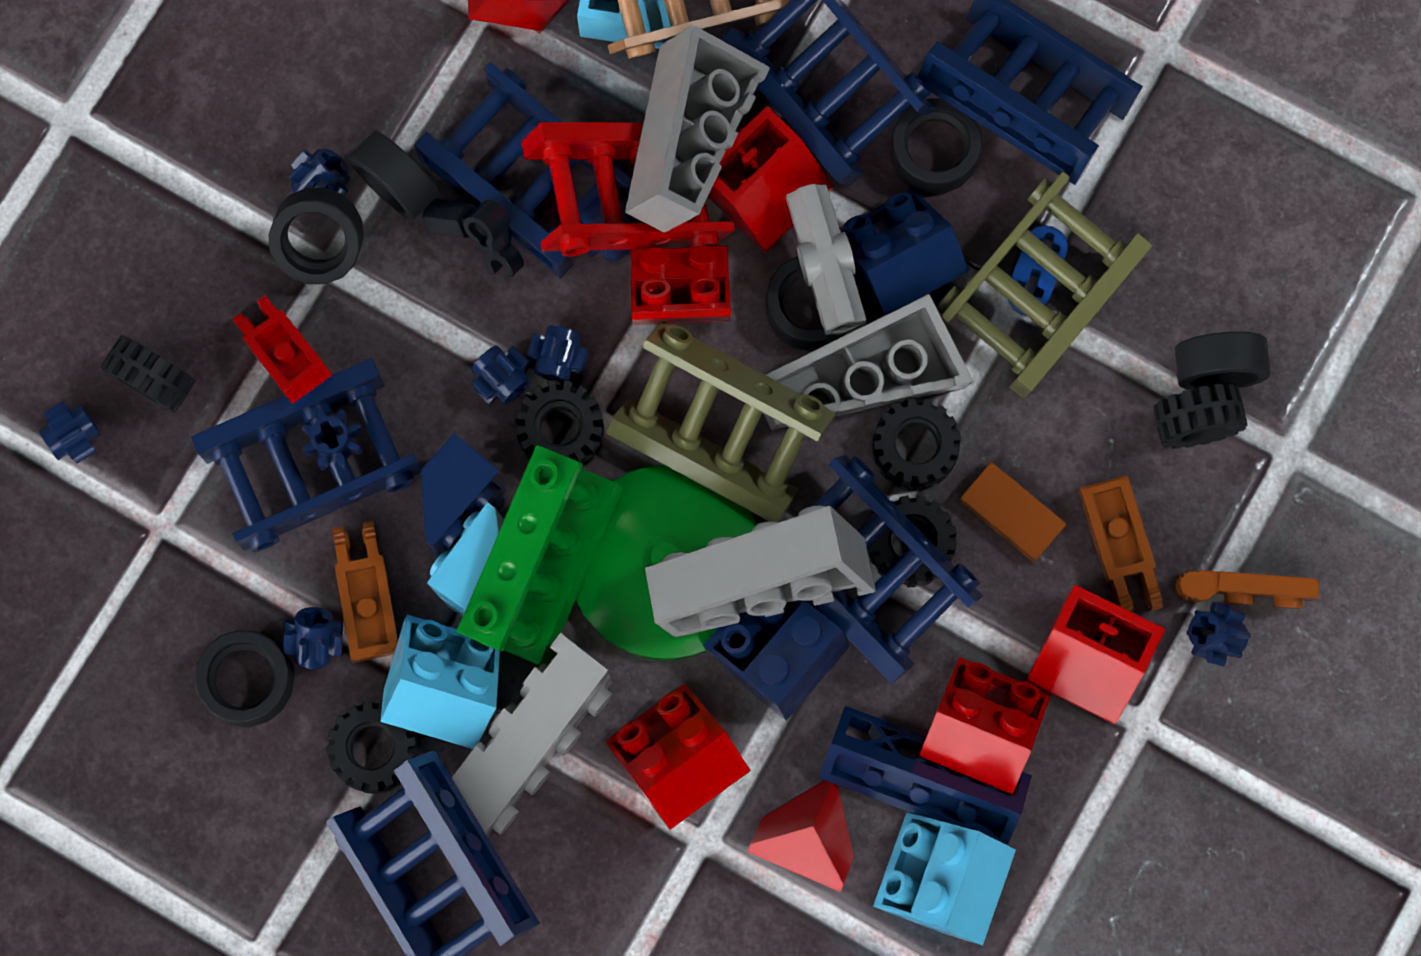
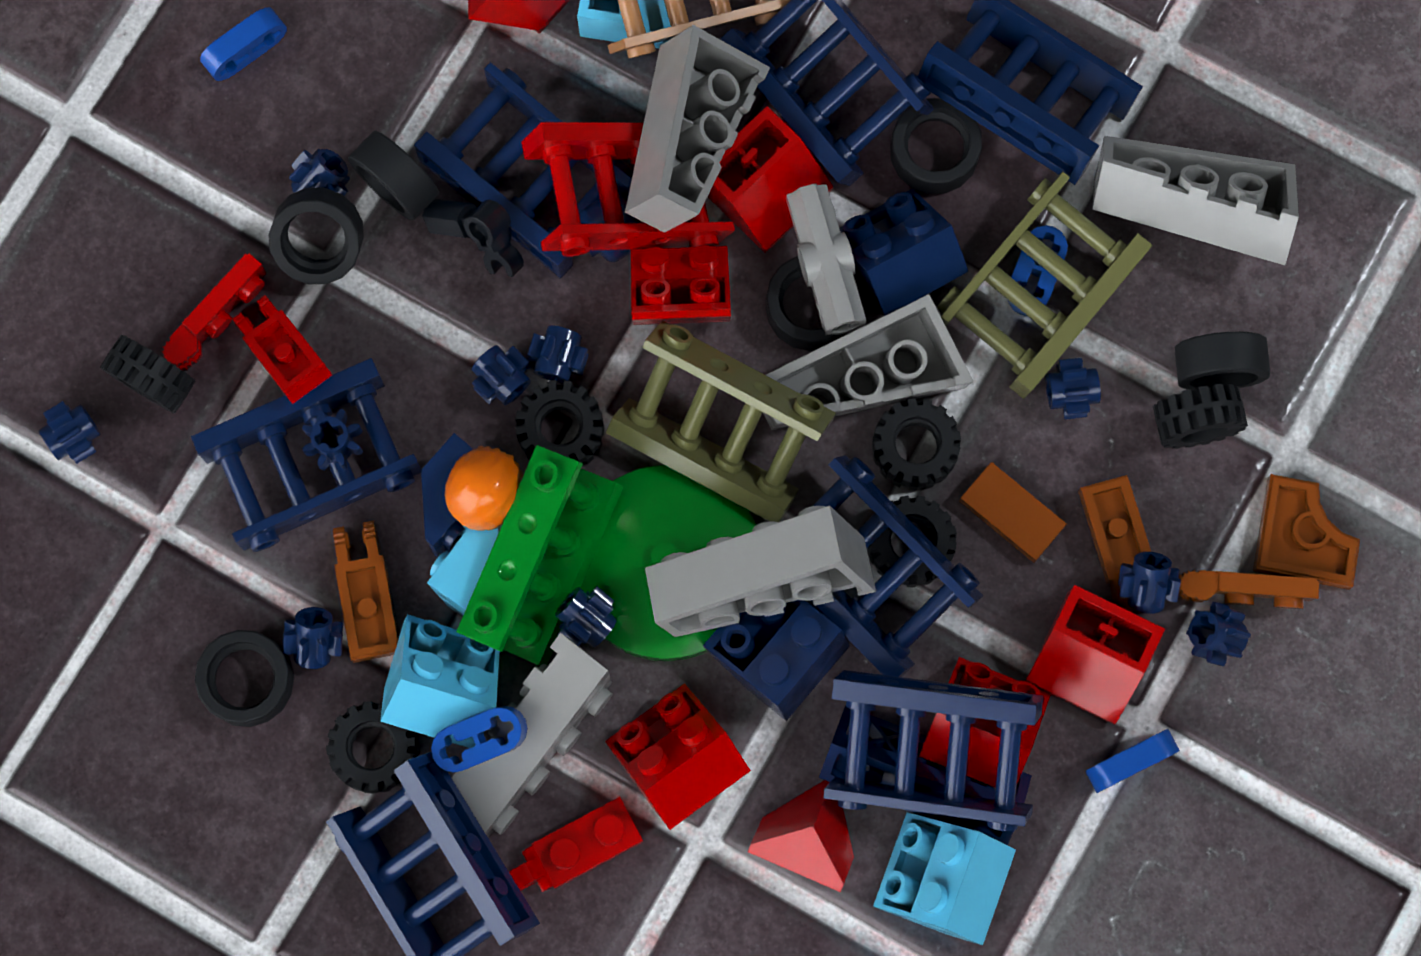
none -> red hinge [162,253,266,371]
none -> blue beam [200,7,287,81]
none -> blue beam [431,706,528,773]
none -> orange hair [445,446,524,531]
none -> red hinge [509,796,644,892]
none -> dark blue gear [555,586,617,648]
none -> dark blue fence [823,670,1043,831]
none -> dark blue gear [1046,357,1101,420]
none -> blue beam [1085,729,1180,793]
none -> light grey wedge [1092,136,1299,265]
none -> dark blue gear [1118,552,1181,614]
none -> dark orange tile [1253,474,1360,590]

